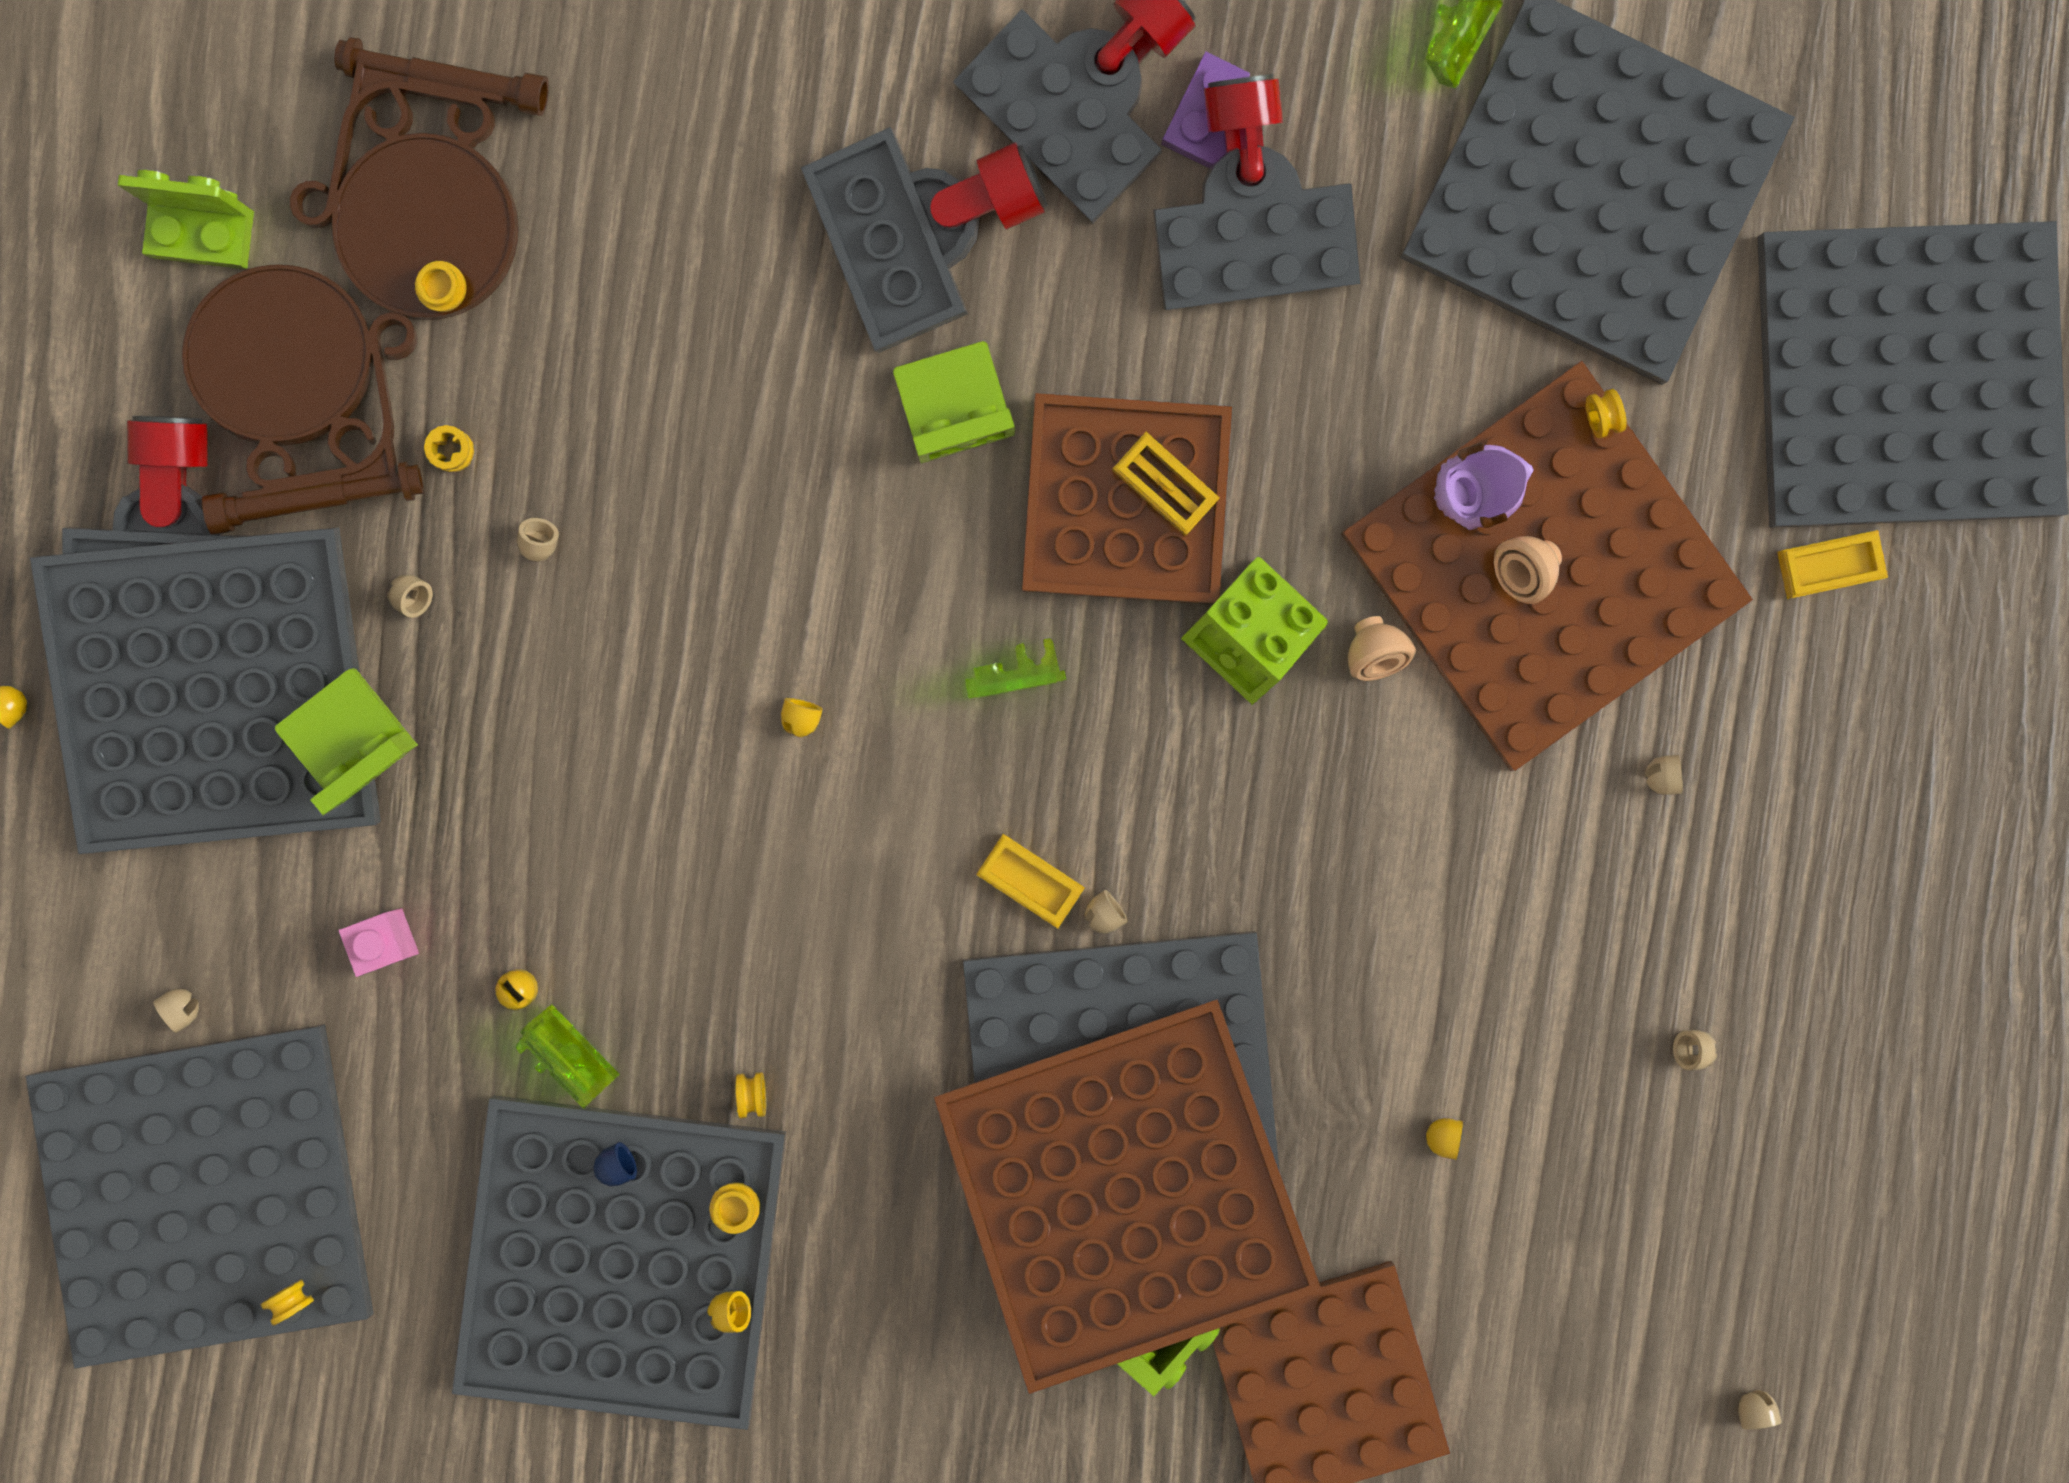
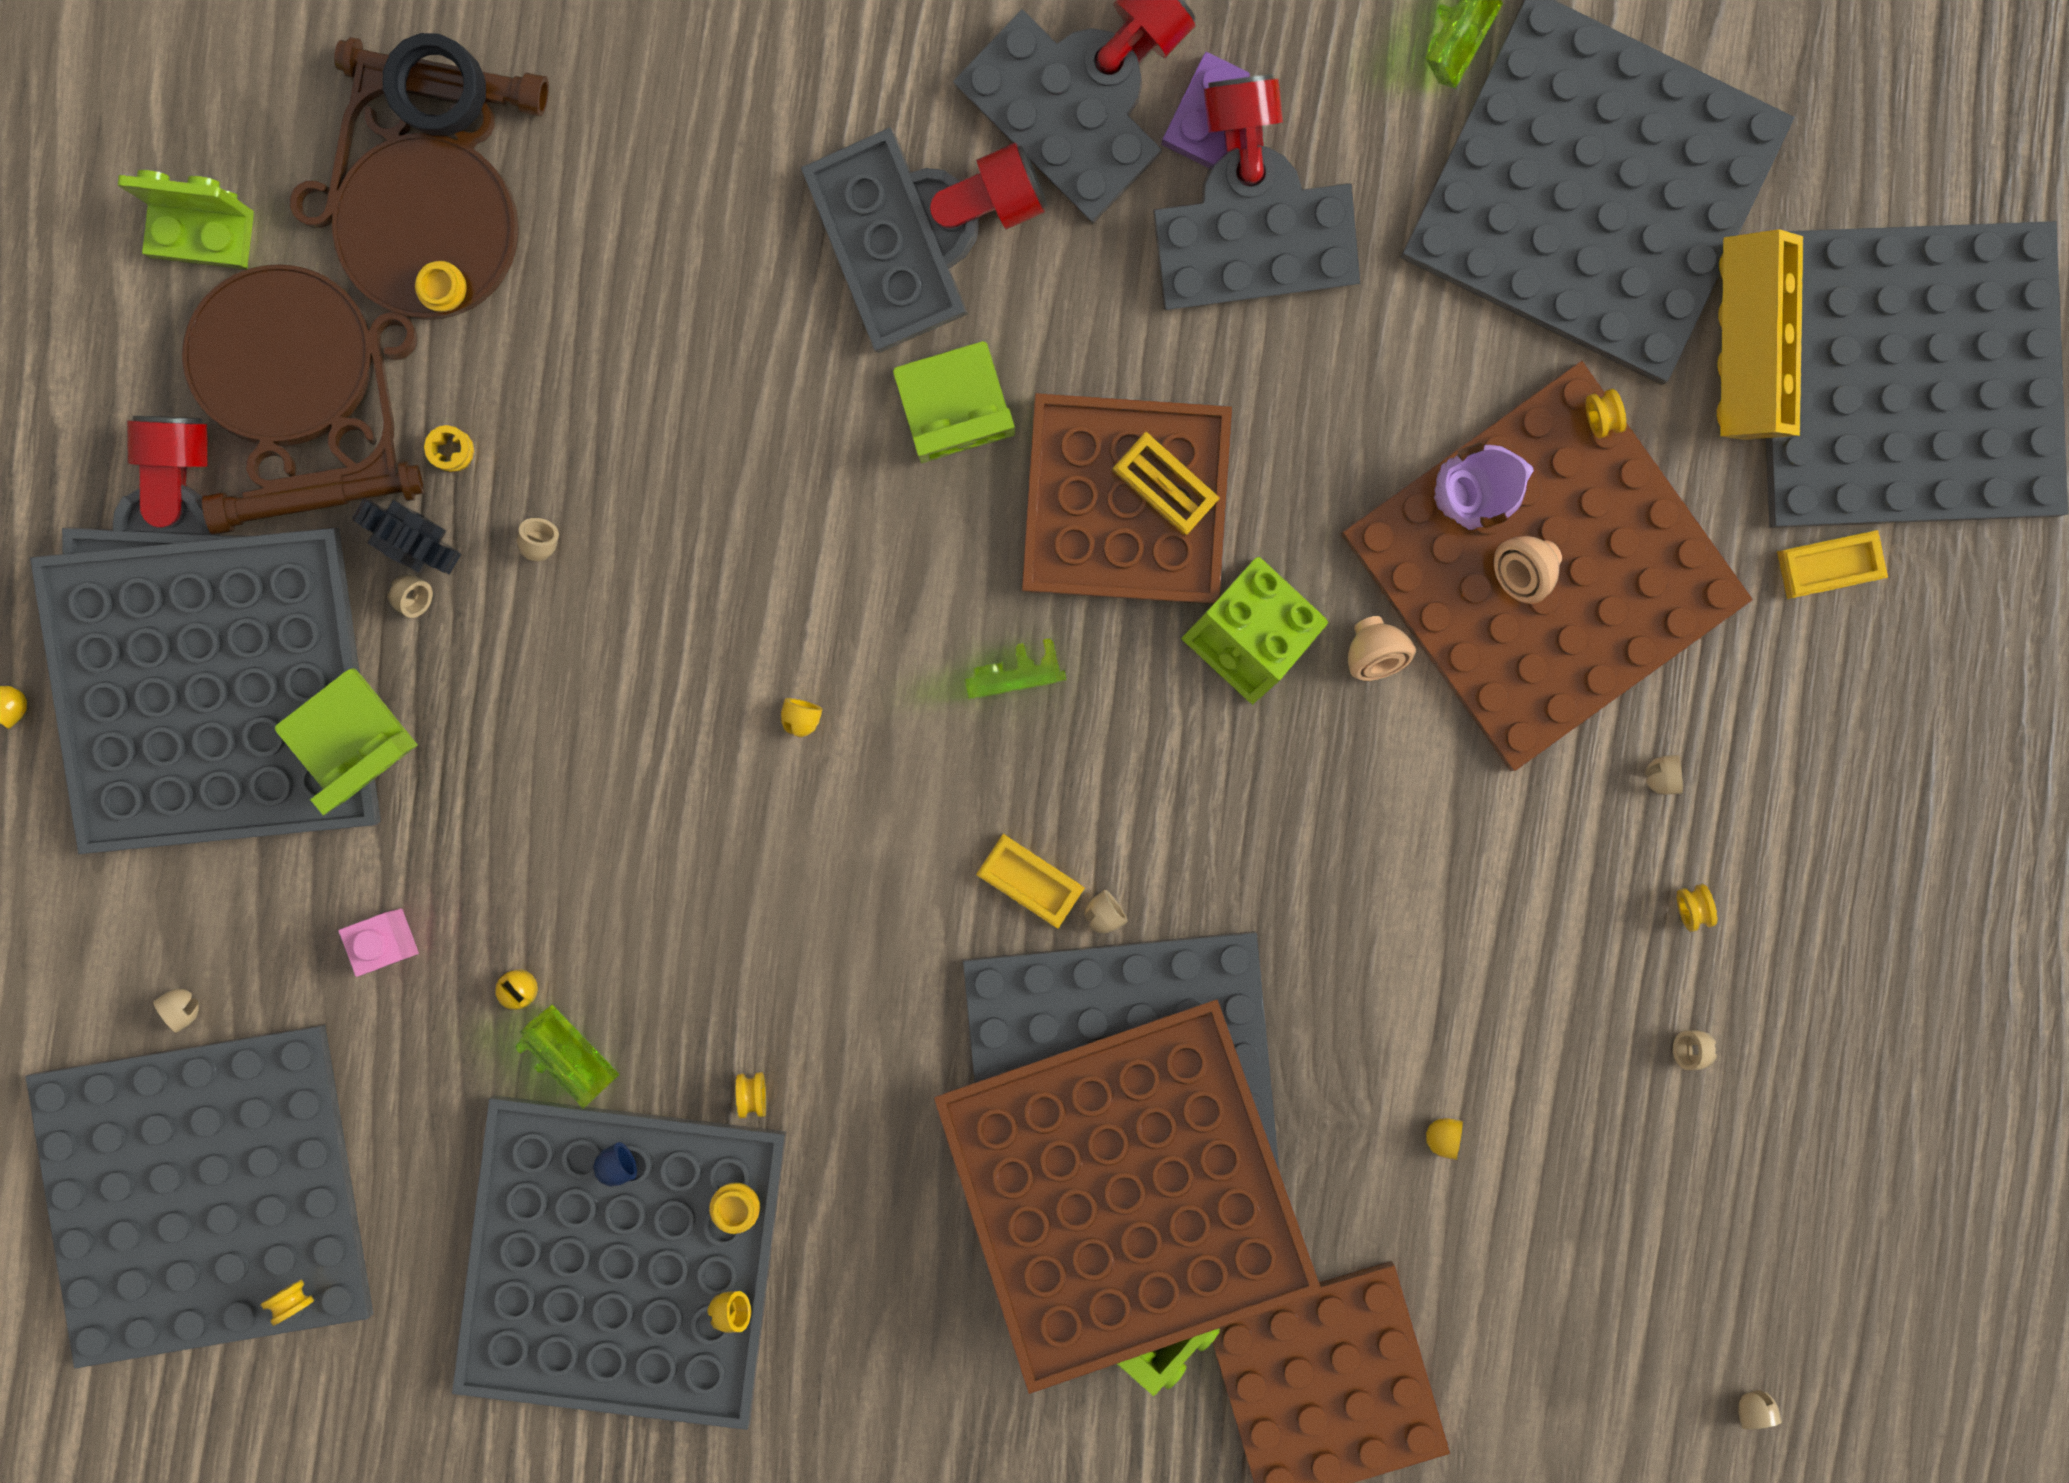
none -> black gear [352,498,462,575]
none -> black tyre [383,33,486,136]
none -> yellow bush [1676,883,1718,932]
none -> yellow brick [1717,229,1803,440]

